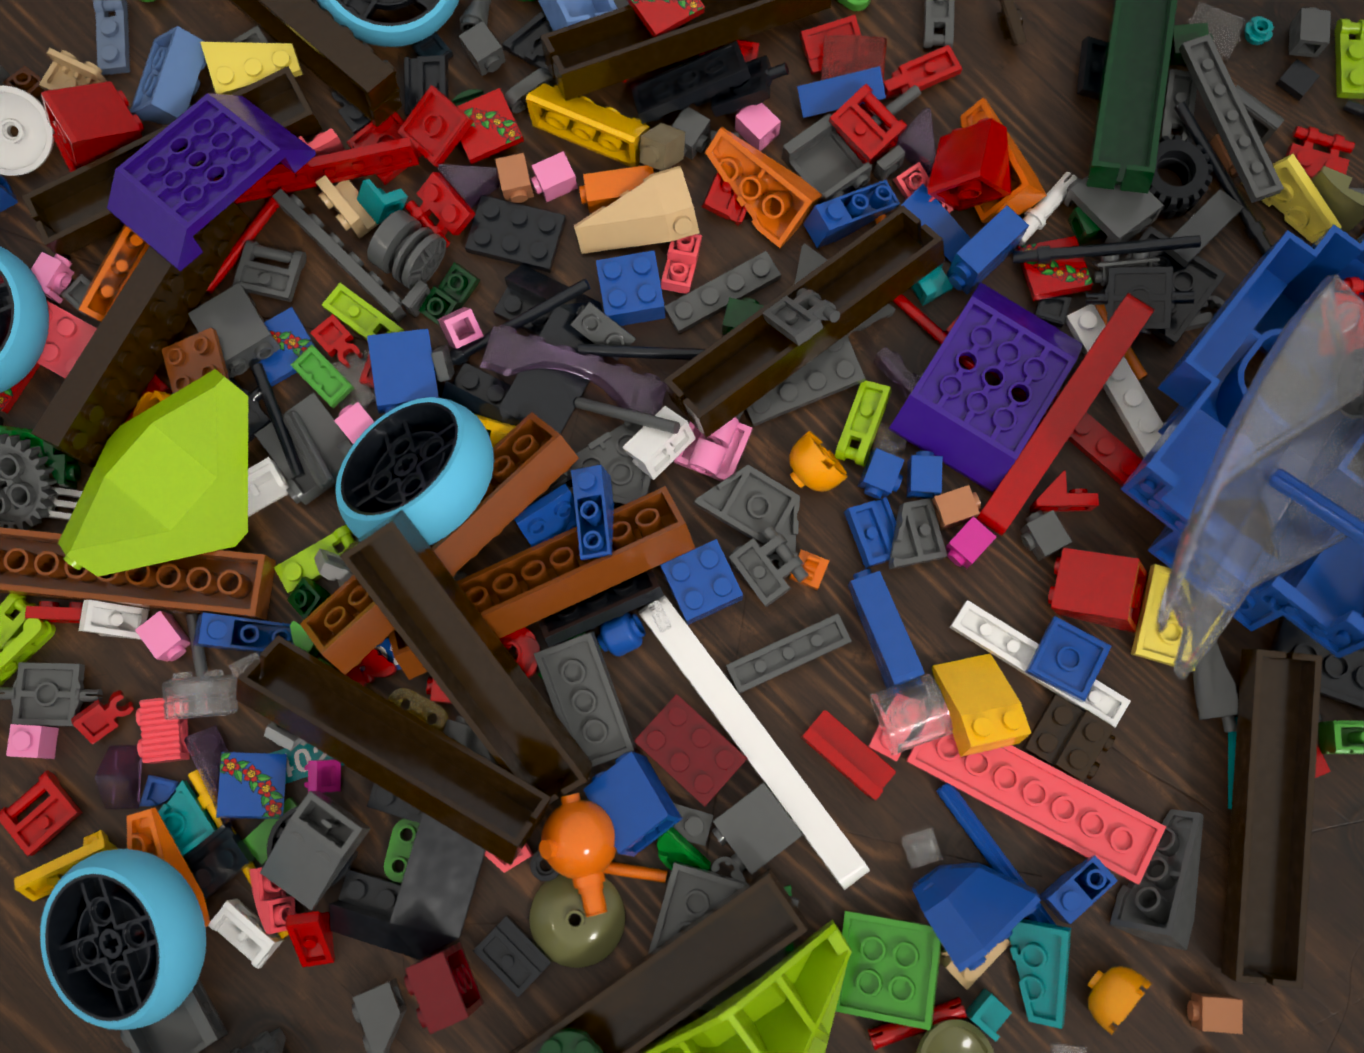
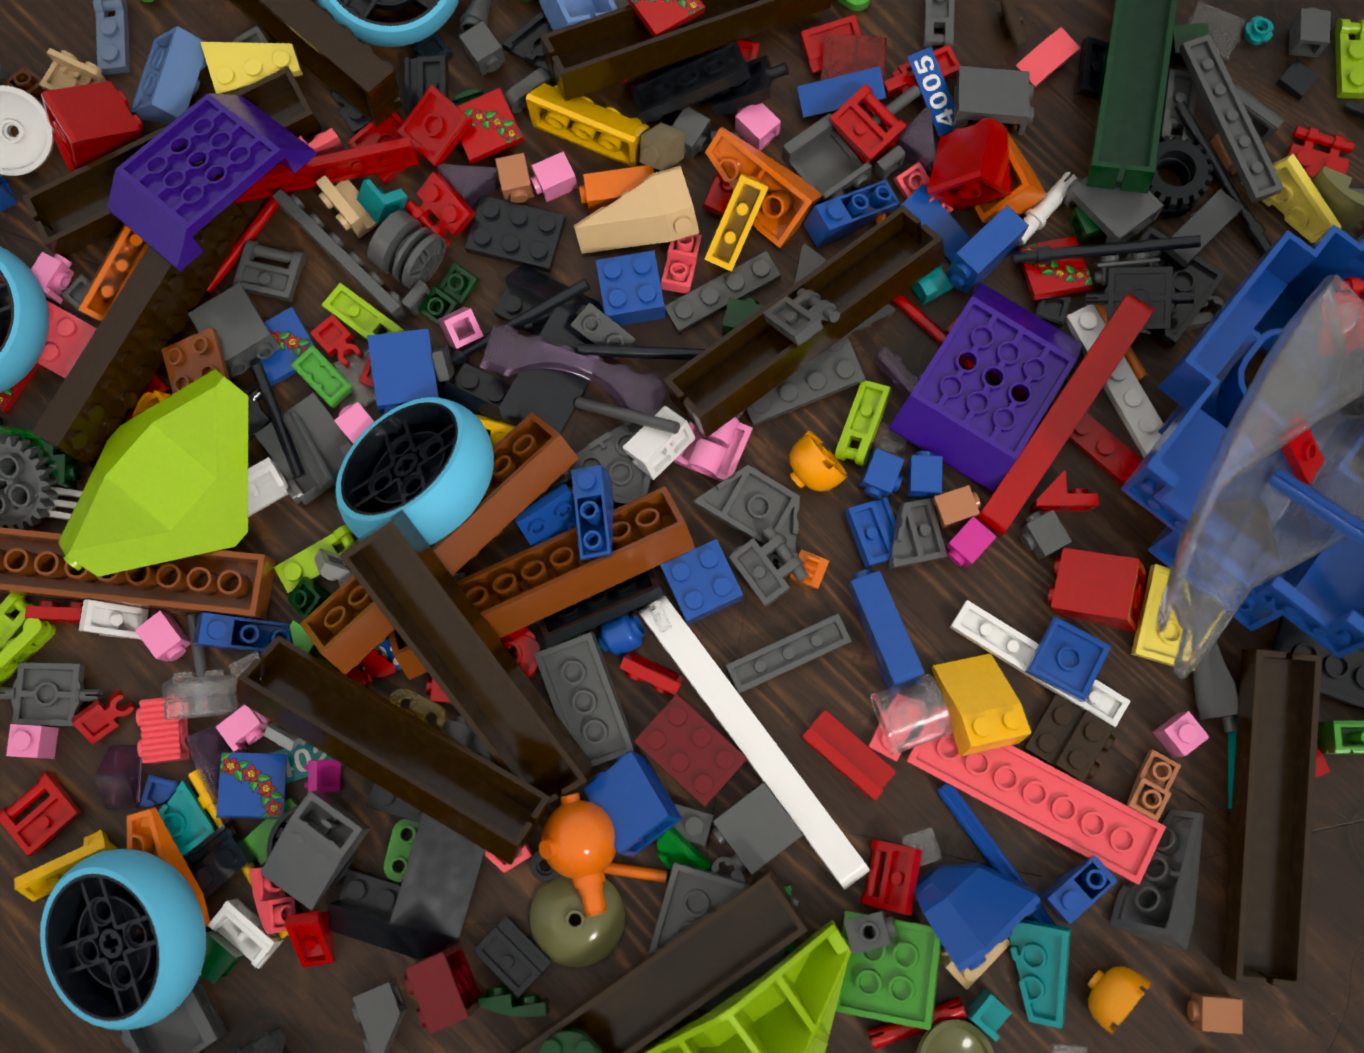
none -> dark green brick [199,930,245,984]
none -> bright pink brick [216,705,270,753]
none -> dark green slope [478,986,550,1017]
none -> red plate [619,651,686,695]
none -> yellow brick [704,173,769,272]
none -> dark grey brick [844,910,898,955]
none -> red plate [860,839,922,915]
none -> blue sticker [907,47,954,136]
none -> dark grey panel [953,66,1034,135]
none -> coral slope [1016,27,1080,88]
none -> nougat slope [1127,749,1181,822]
none -> bright pink brick [1153,711,1209,758]
none -> red plate [1277,415,1325,485]

